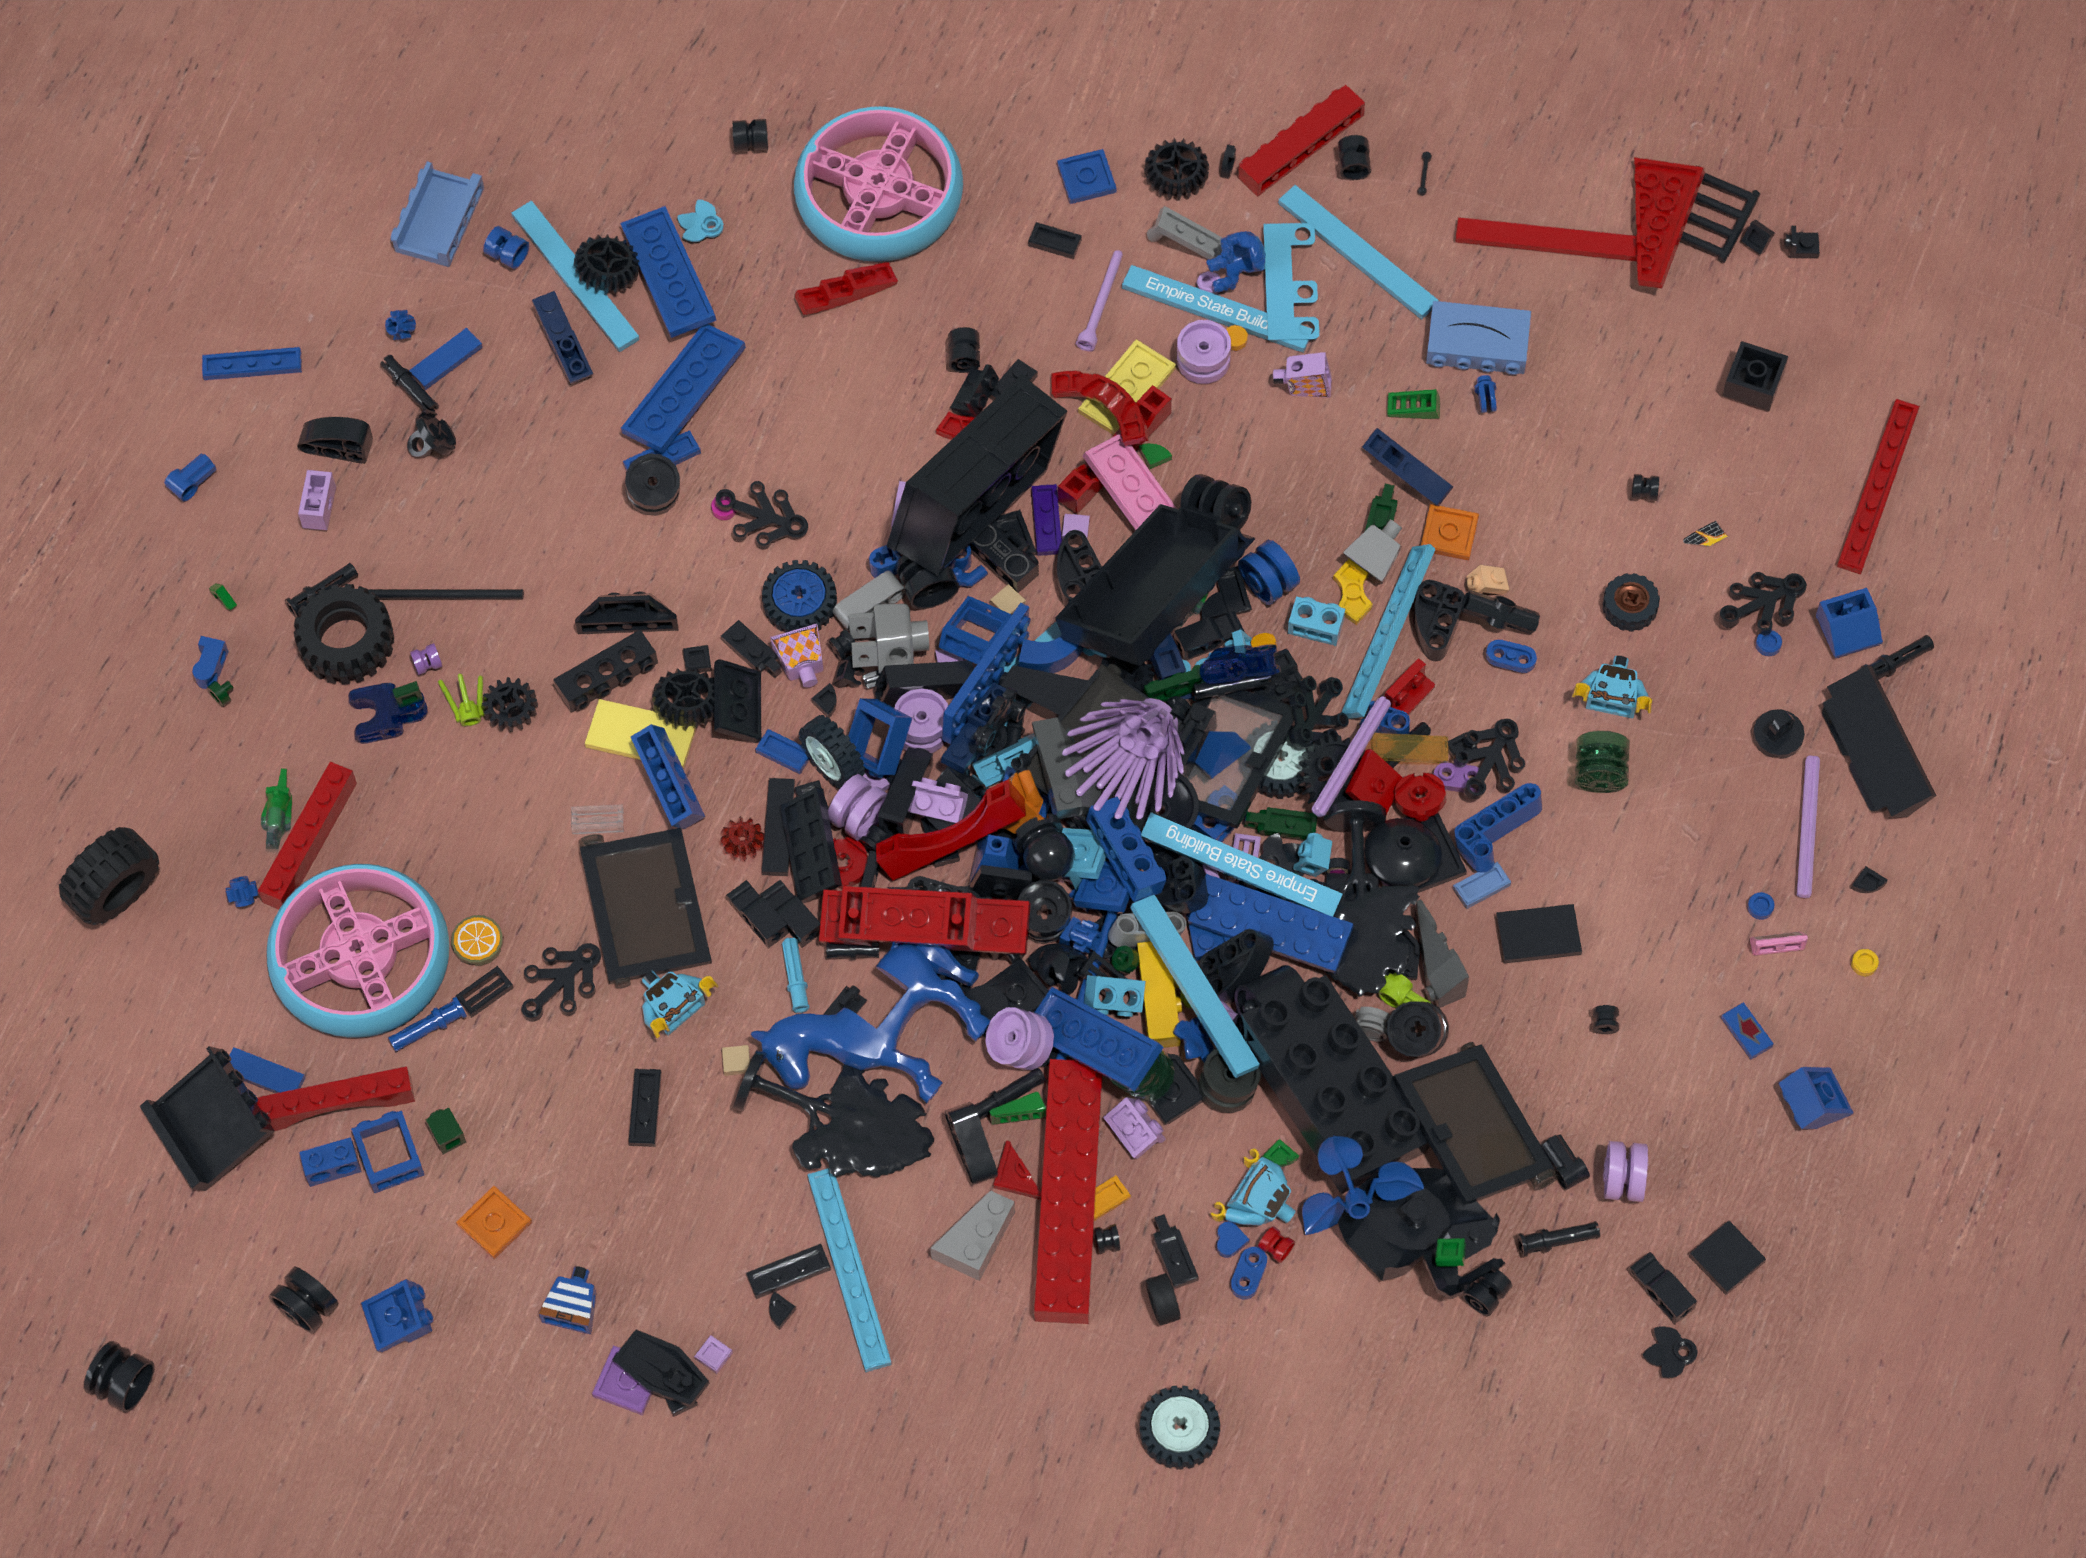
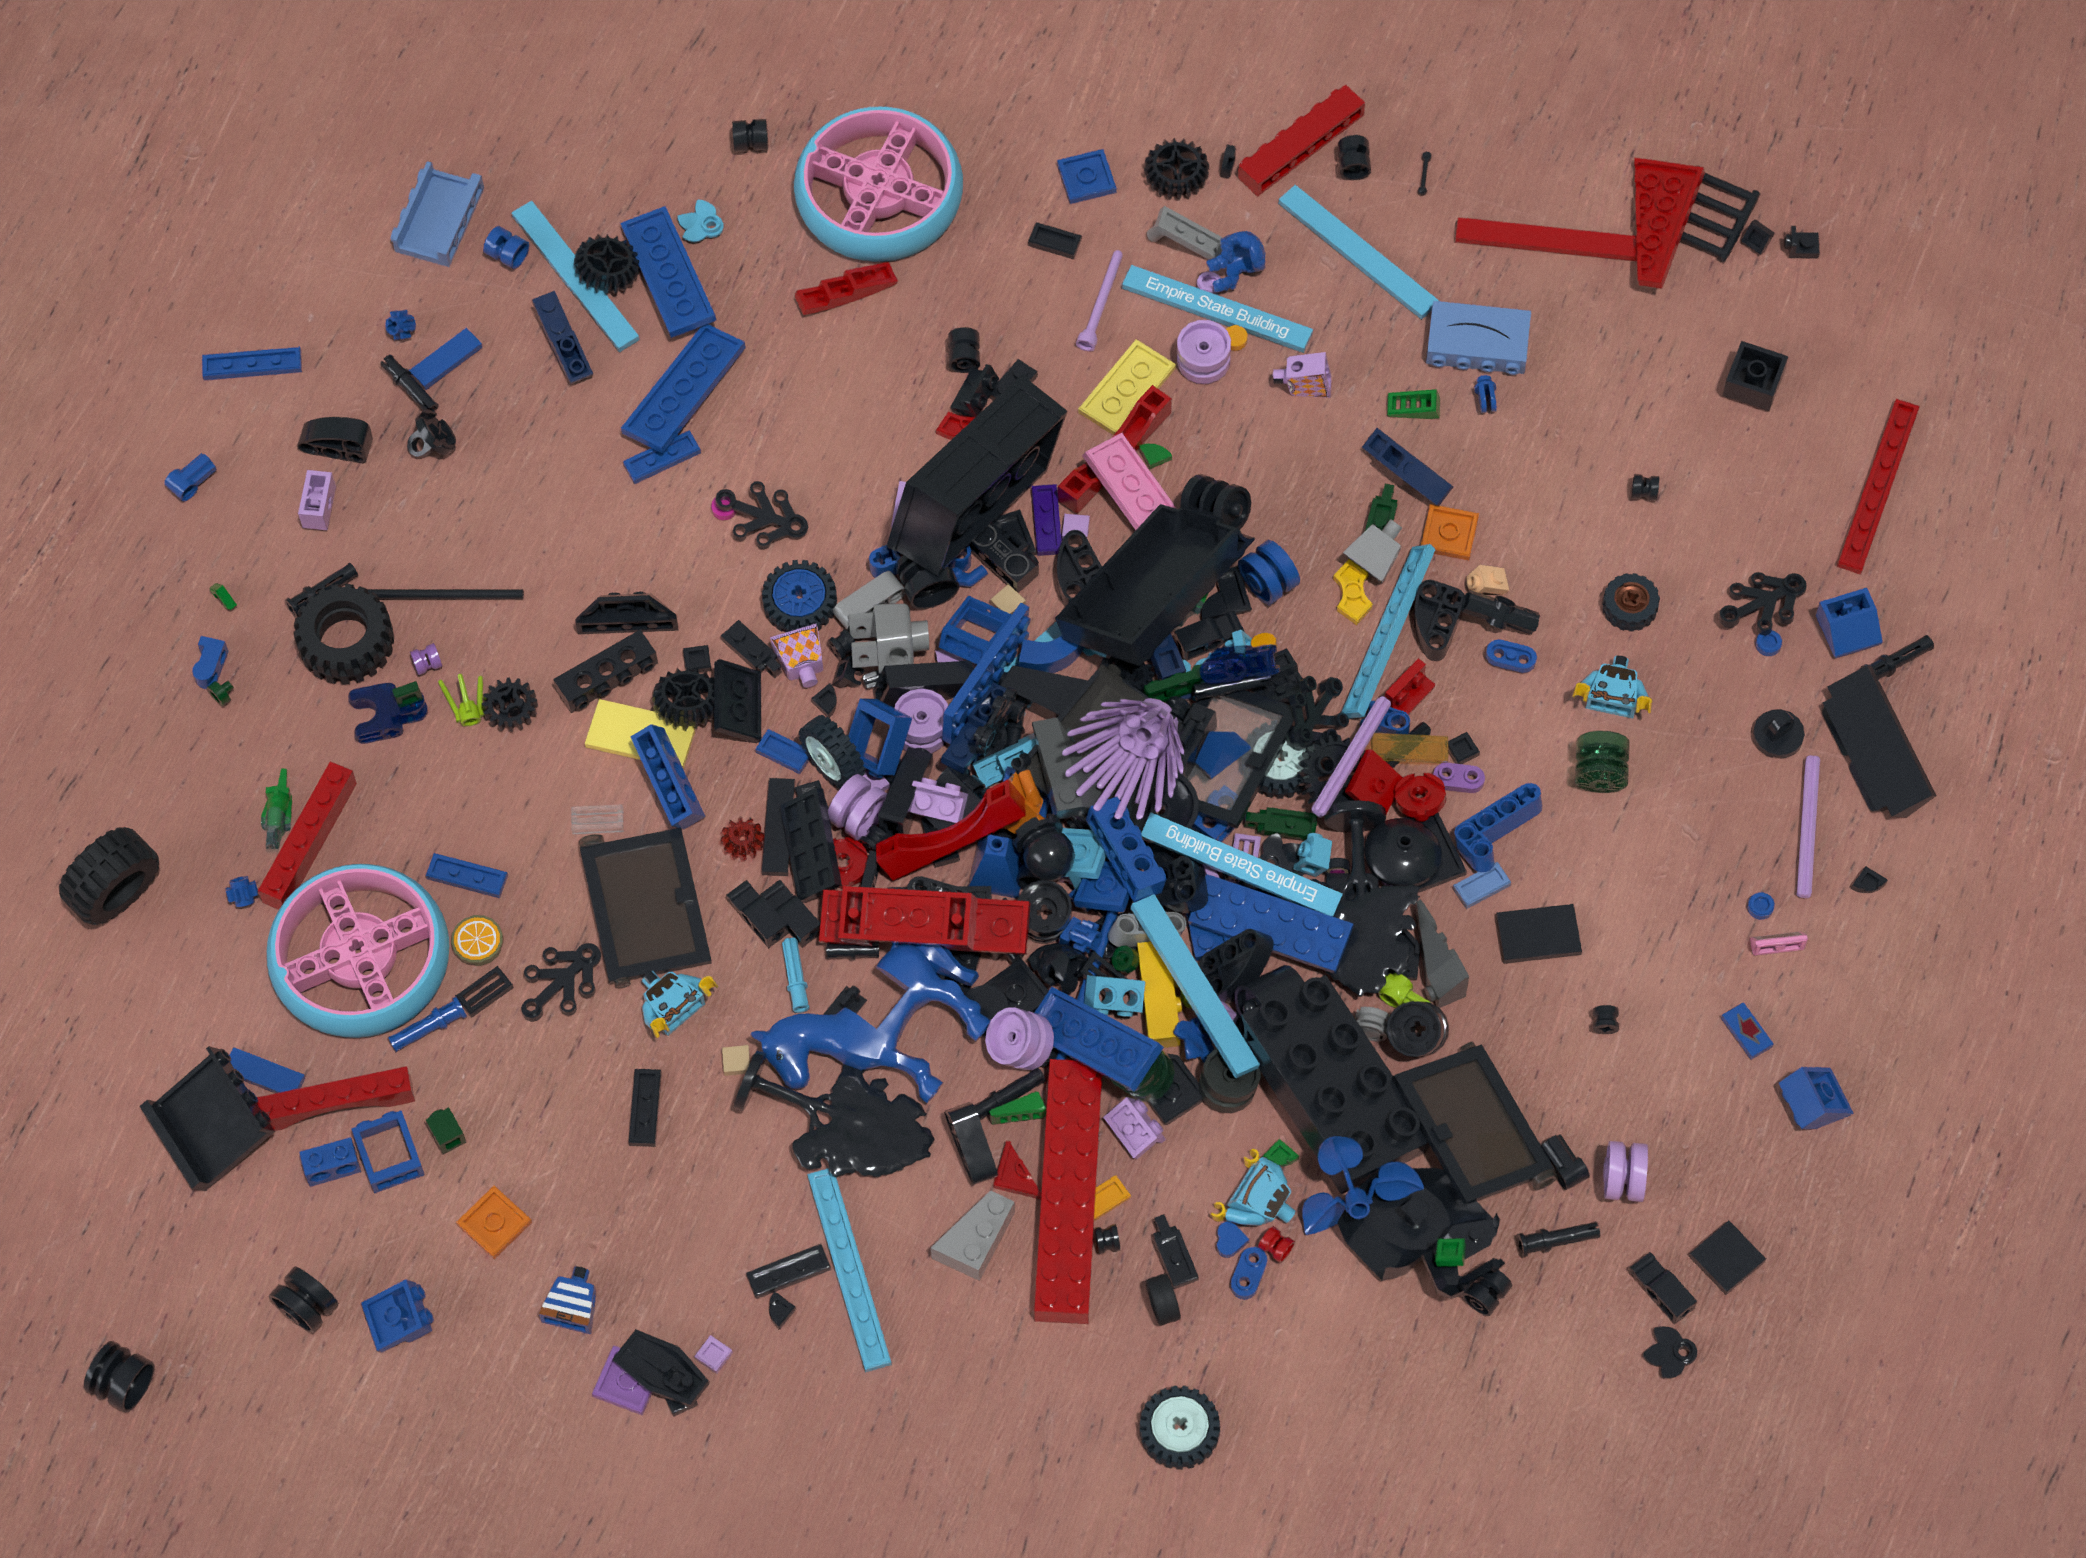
black wheel [625,453,680,516] -> none
black plate [969,865,1032,900] -> none
red tile [1051,371,1149,446] -> none
medium azure piece [1263,223,1319,340] -> none
medium azure brick [1288,596,1345,646] -> none
black plant [1453,718,1525,800] -> none
sticker [1683,521,1728,546] -> none
yellow tile [1851,949,1879,977] -> none
none -> blue tile [425,853,508,898]

